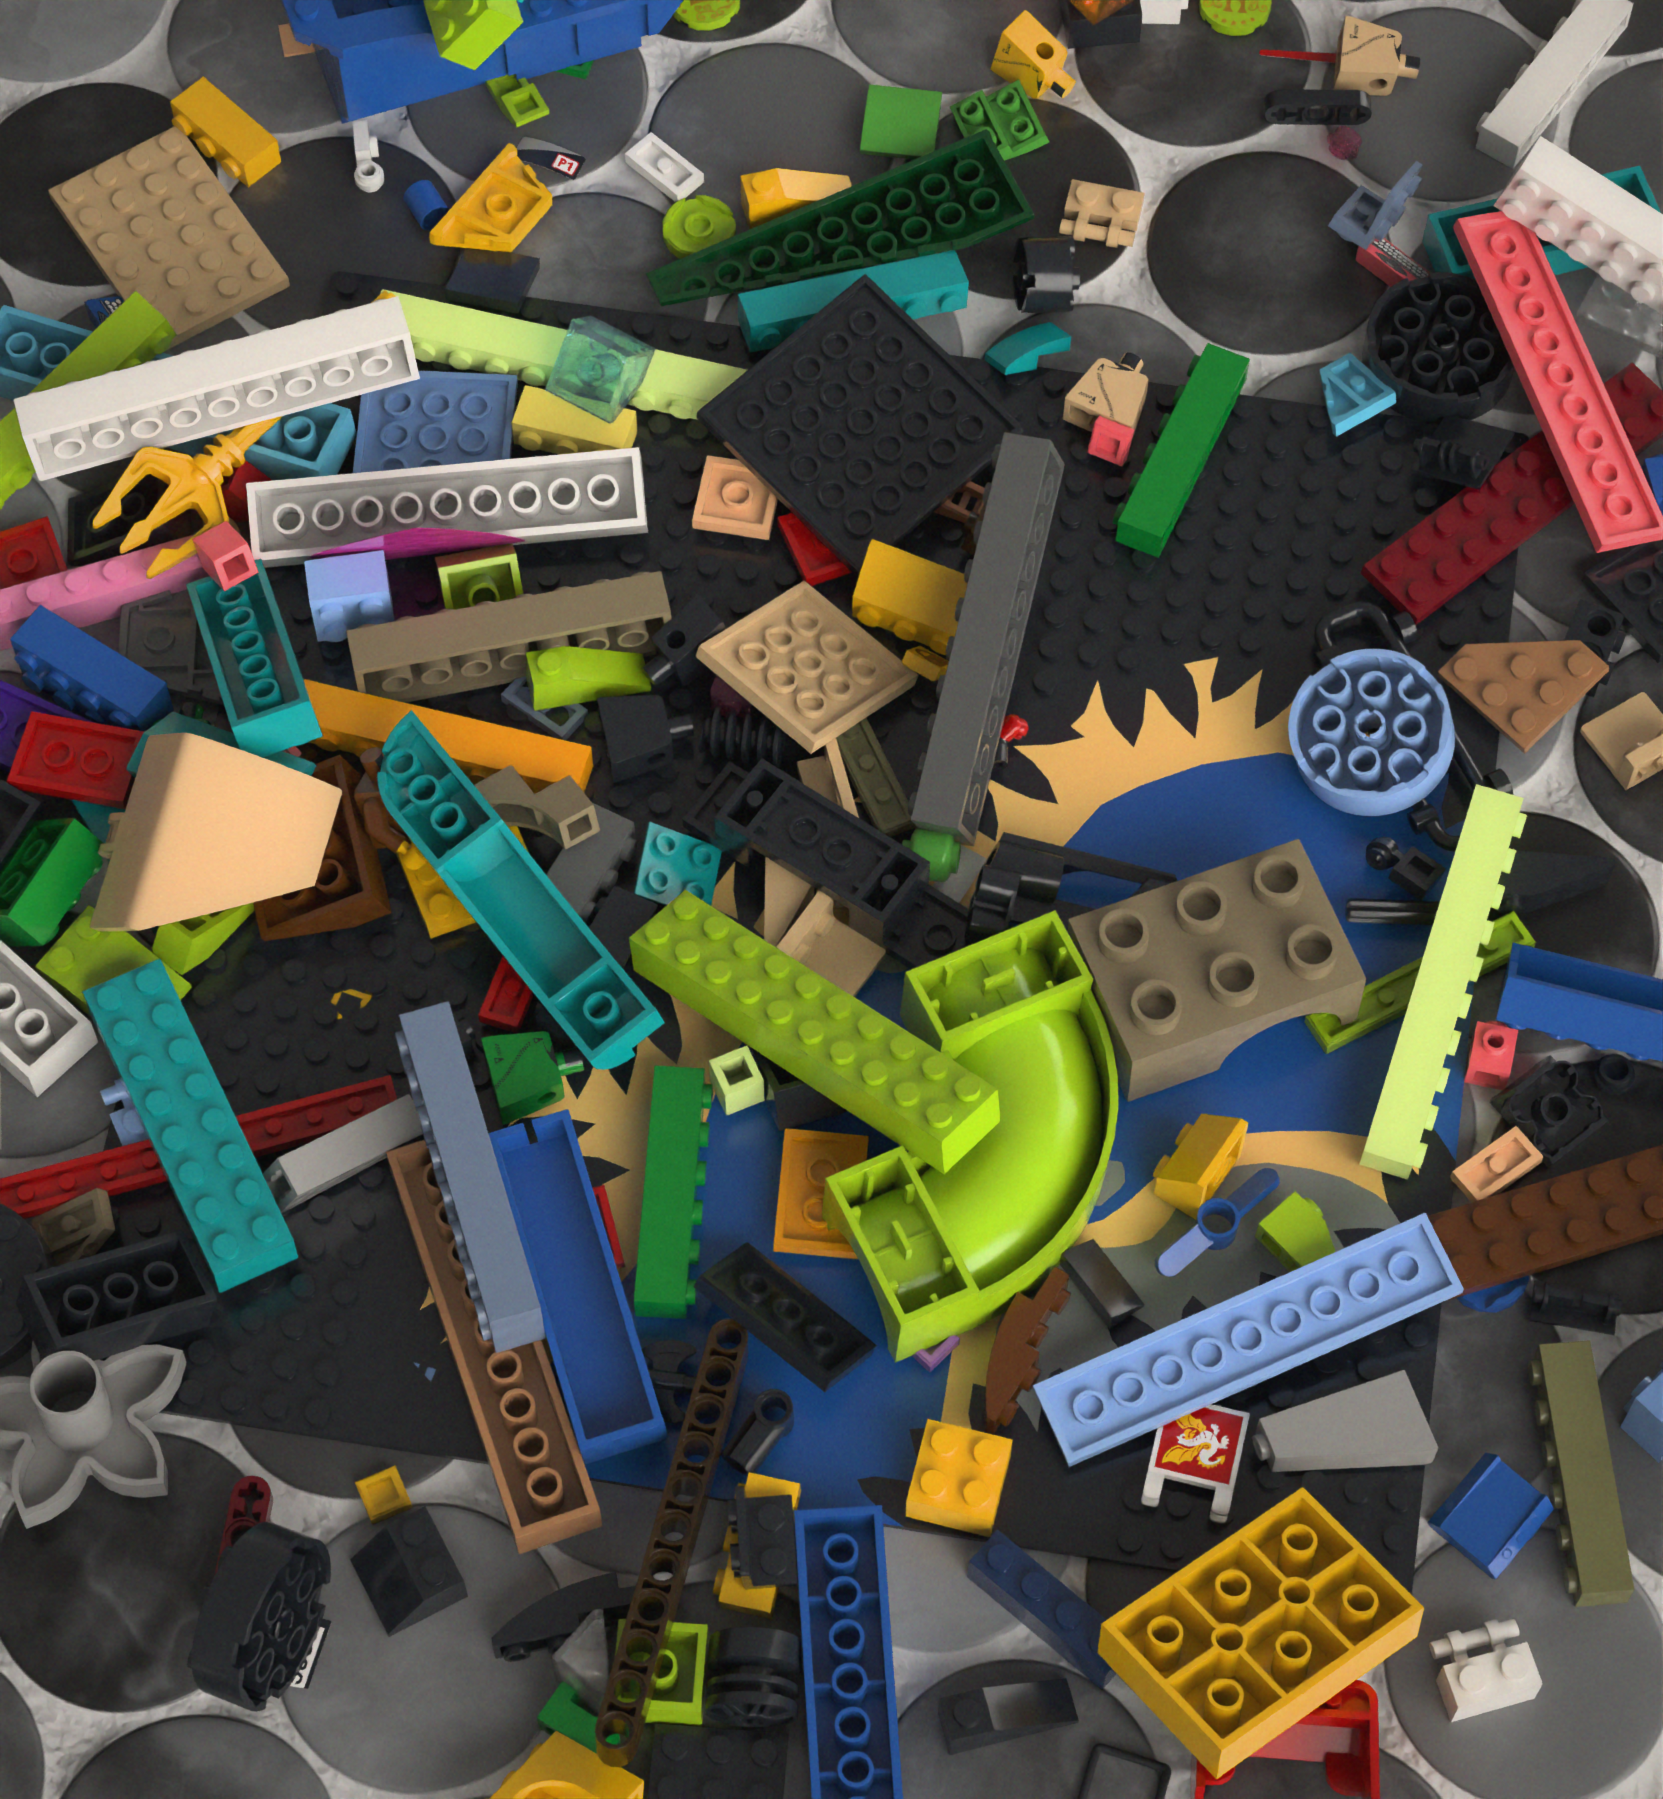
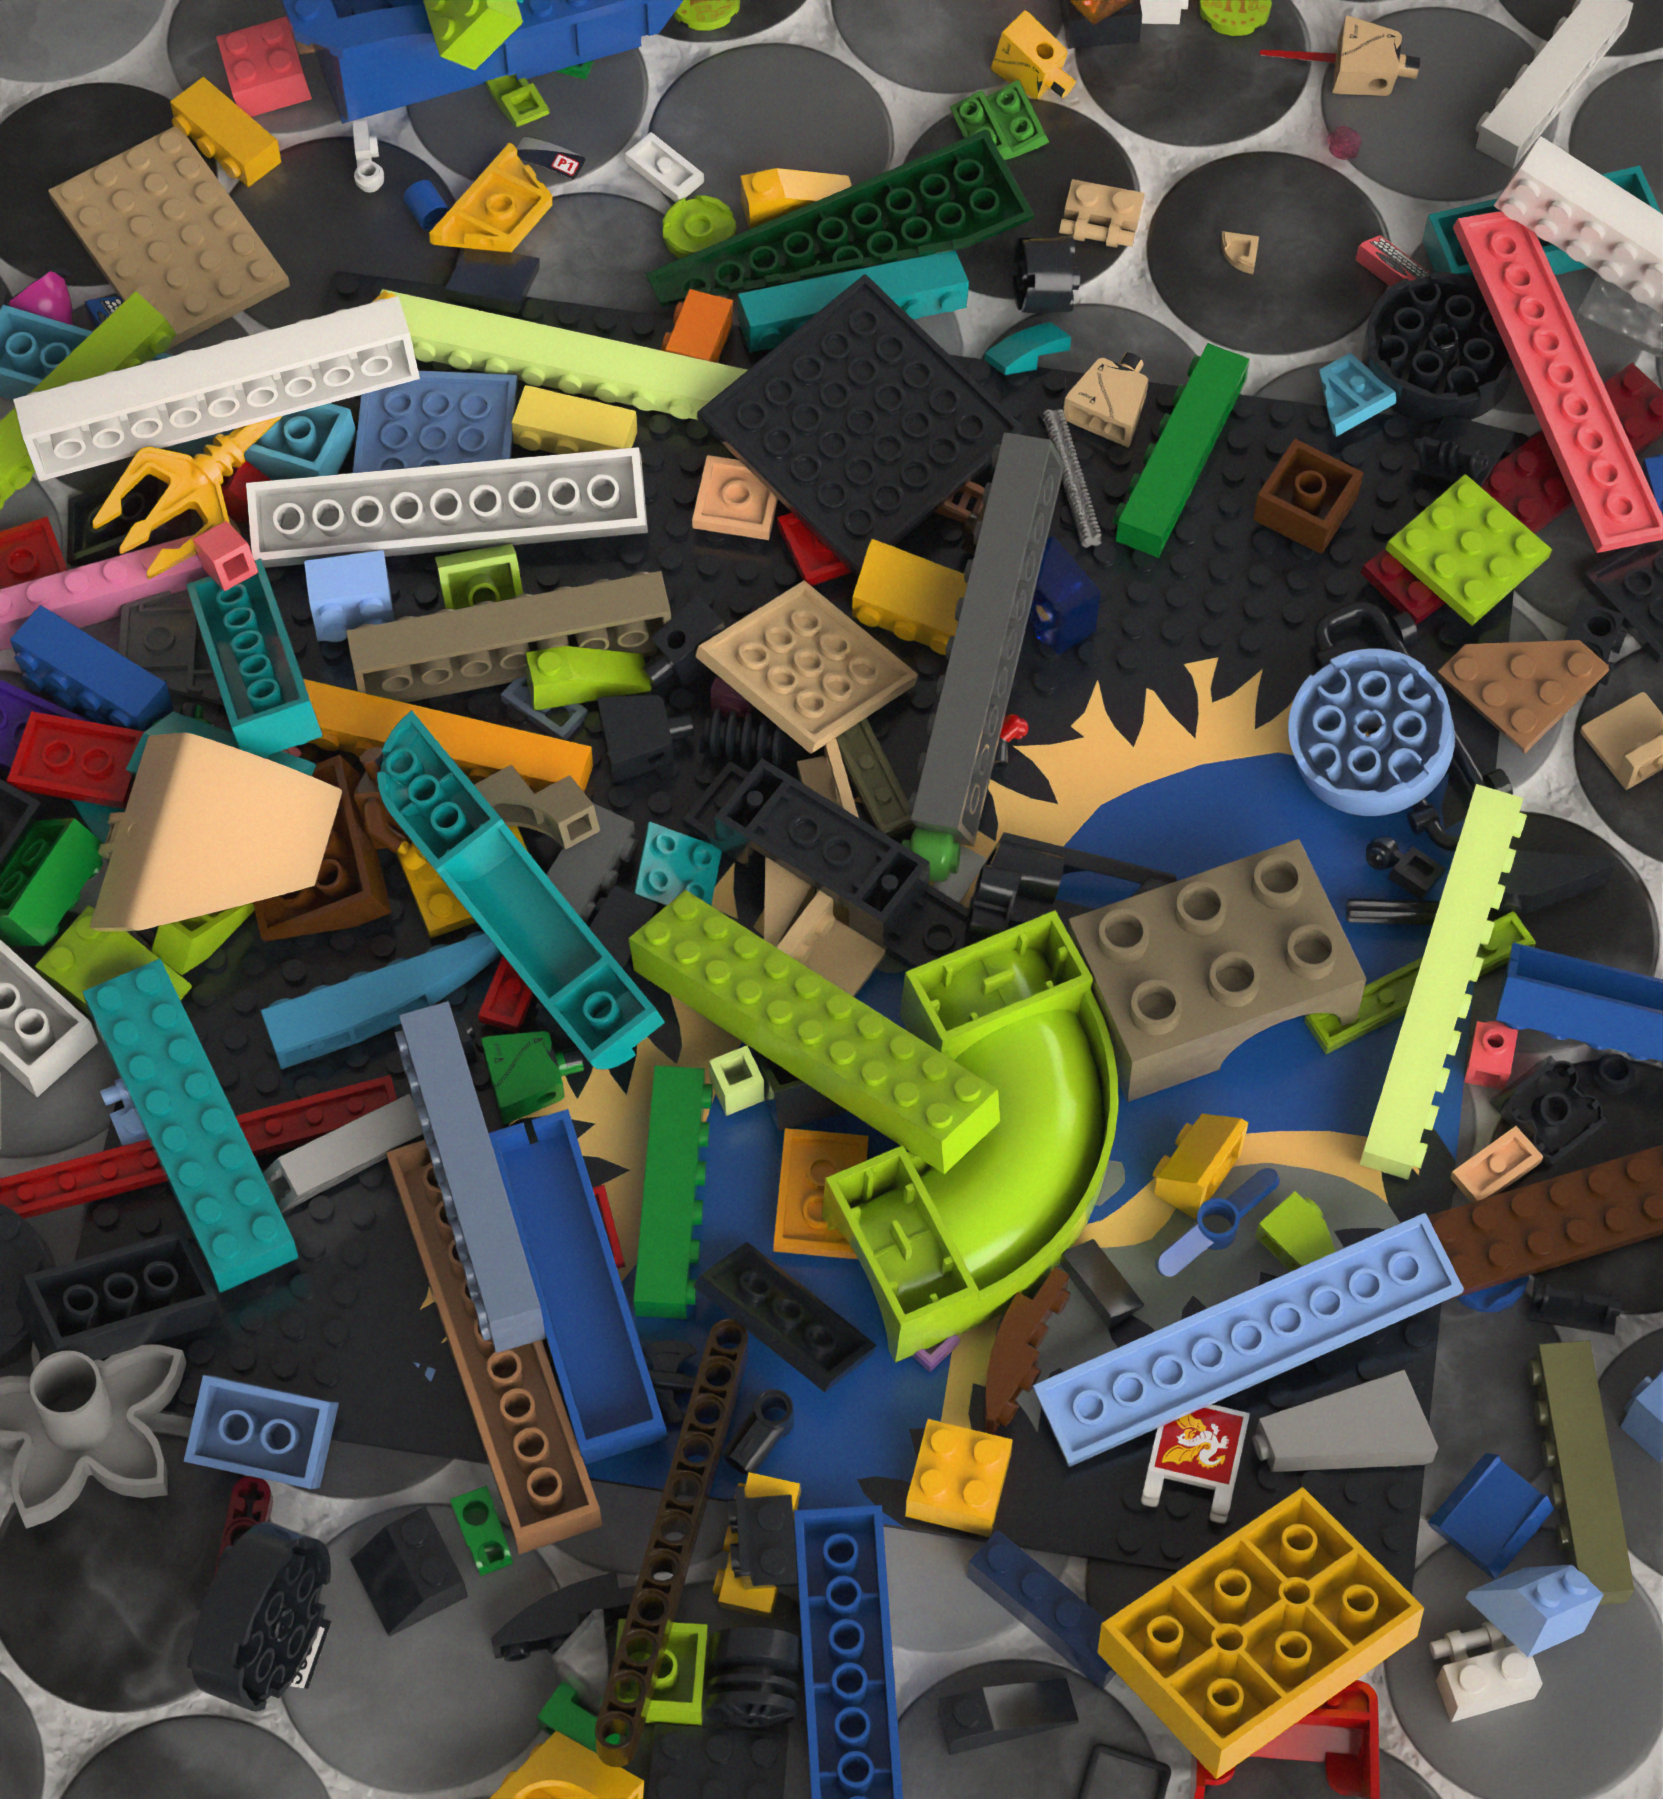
dark tan wing [31,1188,115,1266] -> none
dark pink piece [309,528,525,560] -> none
yellow tile [355,1465,413,1525] -> none
clear light blue slope [545,316,656,424] -> none
bright green slope [860,84,942,160] -> none
yellow tile [901,646,949,681] -> none
coral tile [1087,416,1134,466] -> none
black beam [1264,89,1372,125] -> none
sand blue bracket [1328,161,1423,250] -> none
none -> dark pink hat [3,266,73,325]
none -> medium blue brick [184,1375,339,1489]
none -> coral brick [216,16,312,117]
none -> dark azure slope [261,931,501,1070]
none -> green leg [450,1485,513,1577]
none -> orange brick [661,289,734,363]
none -> clear blue brick [1028,535,1101,655]
none -> light grey axle [1043,409,1102,547]
none -> tan tile [1221,231,1259,274]
none -> reddish brown brick [1253,439,1364,554]
none -> lime plate [1385,474,1552,626]
none -> light blue slope [1466,1565,1604,1657]

